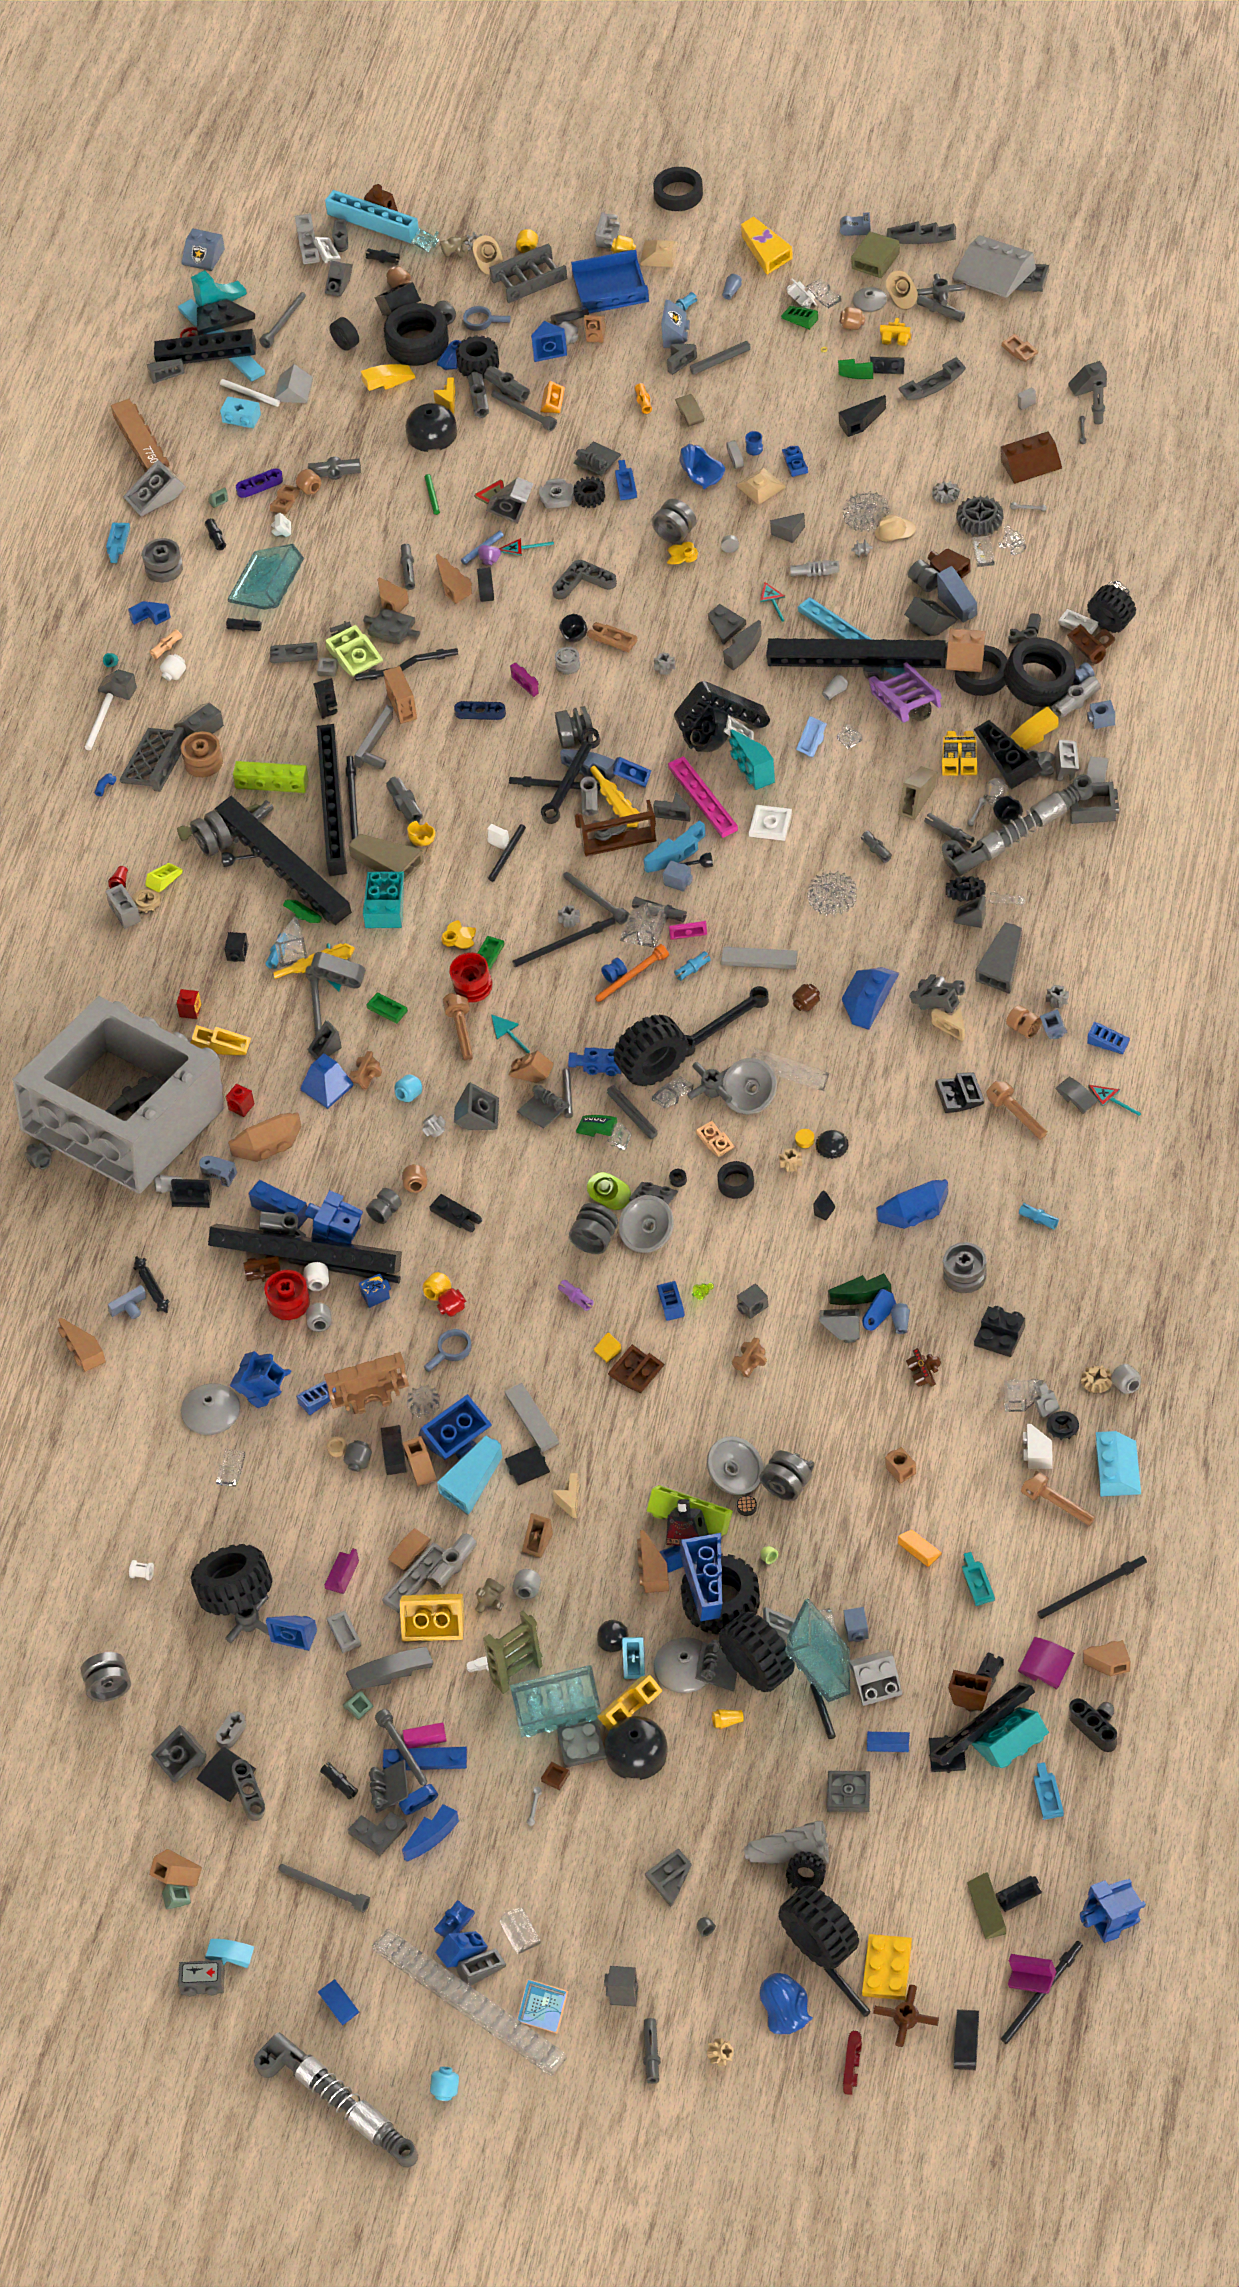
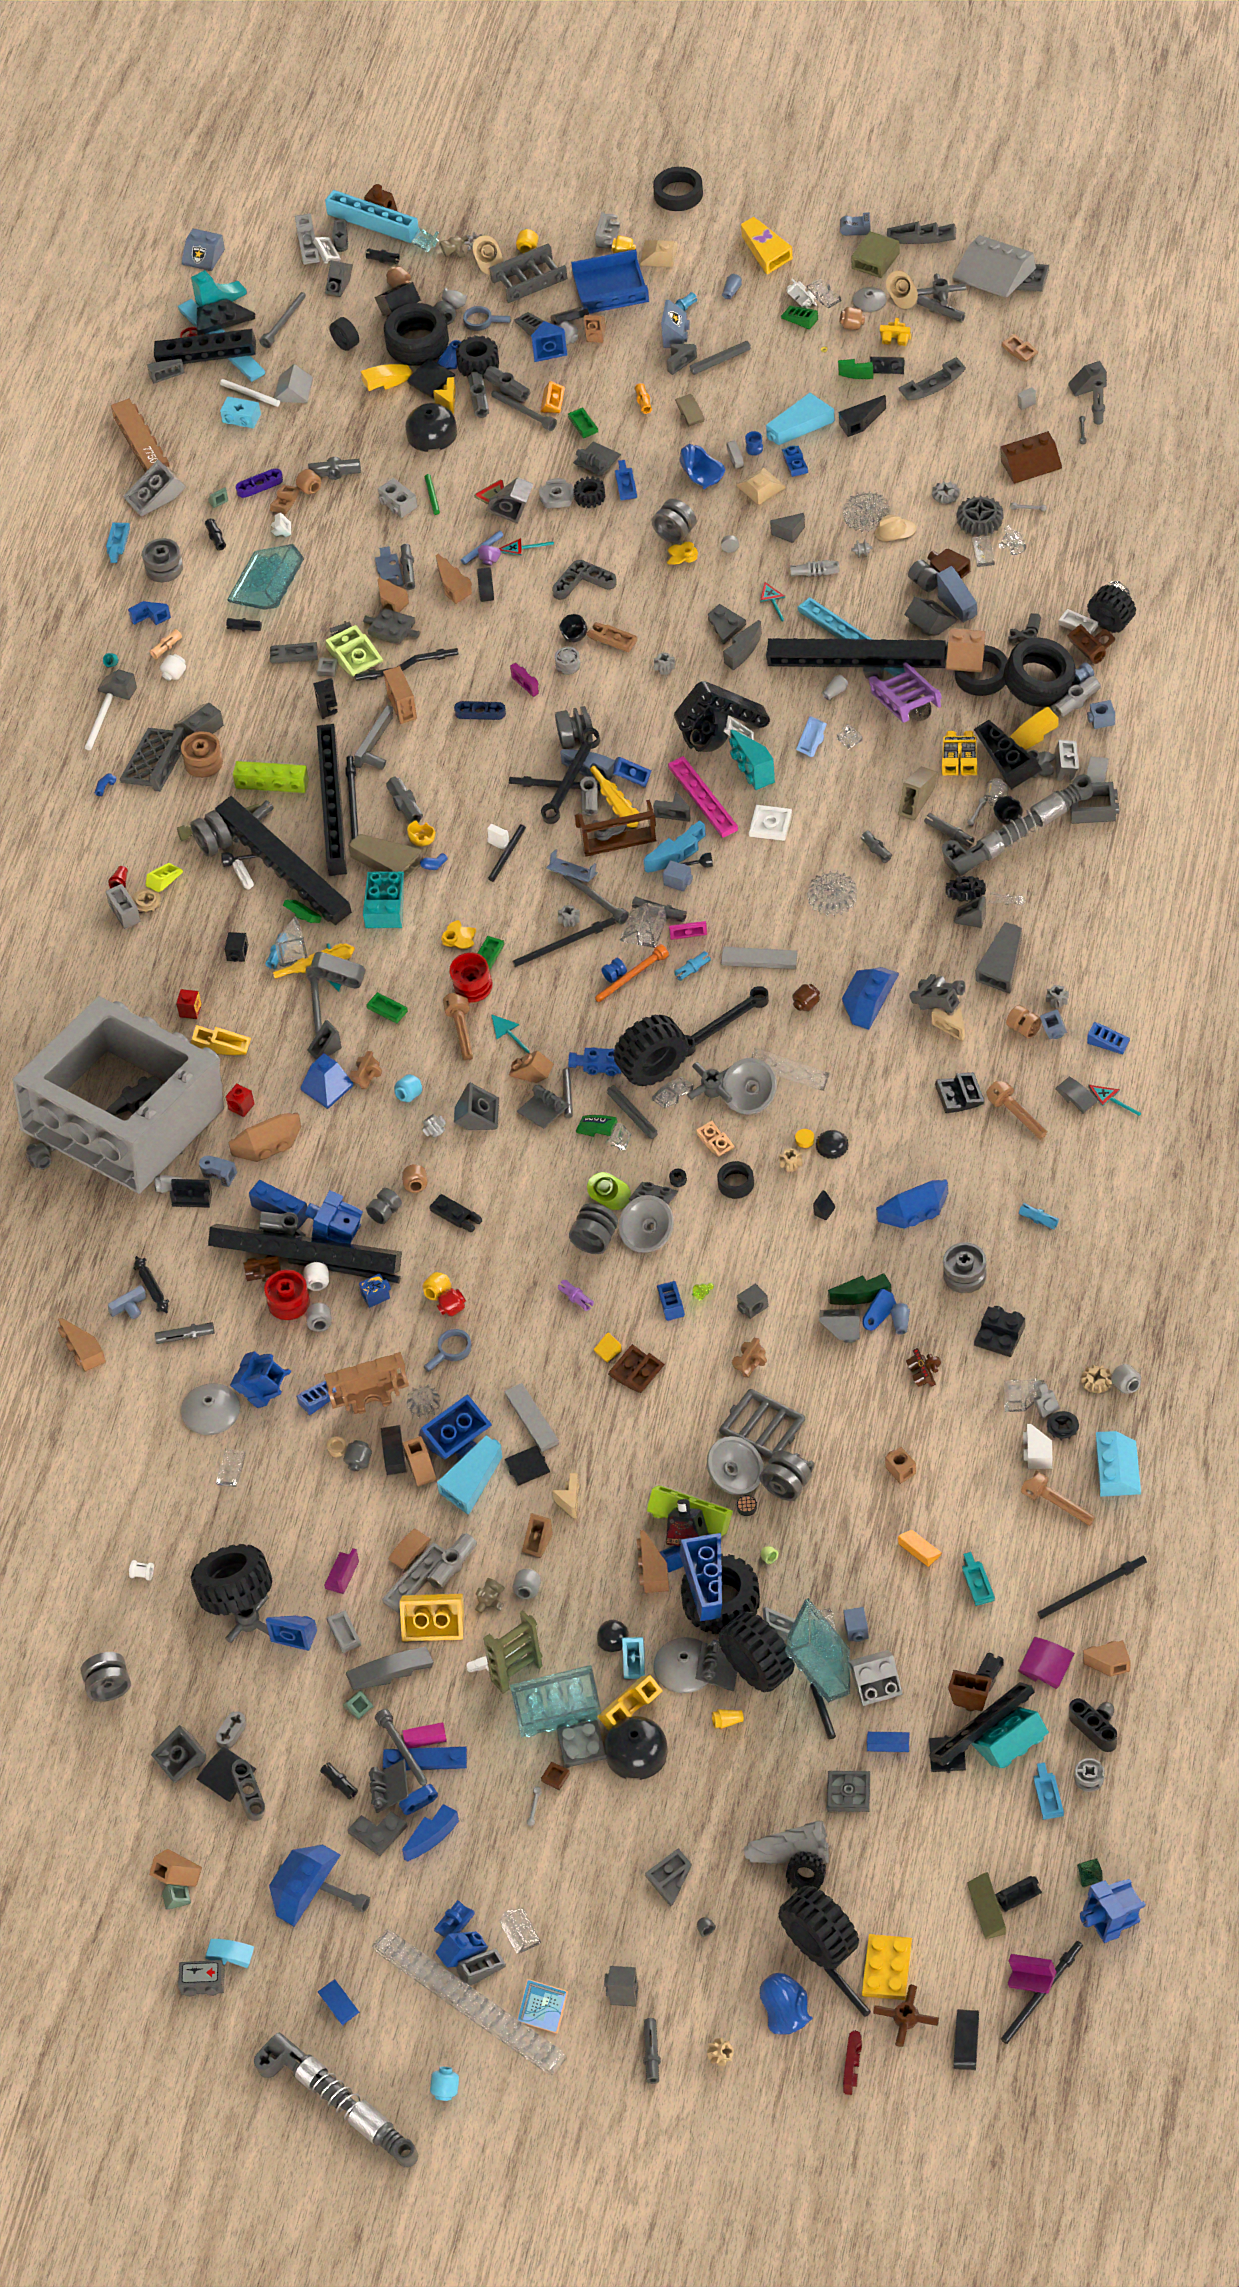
none -> dark grey pin [155,1322,215,1344]
none -> white axle [232,859,254,890]
none -> blue wedge [269,1844,341,1927]
none -> sand blue piece [375,546,404,586]
none -> light grey brick [378,478,417,518]
none -> black slope [407,359,455,399]
none -> blue arm [420,853,448,870]
none -> light grey hair [442,288,467,309]
none -> dark grey slope [515,312,543,336]
none -> sand blue piece [546,849,598,882]
none -> green plate [568,407,598,439]
none -> dark grey bar [719,1389,806,1459]
none -> medium azure slope [766,393,835,445]
none -> light grey wheel [1074,1758,1105,1792]
none -> clear green slope [1077,1858,1103,1887]

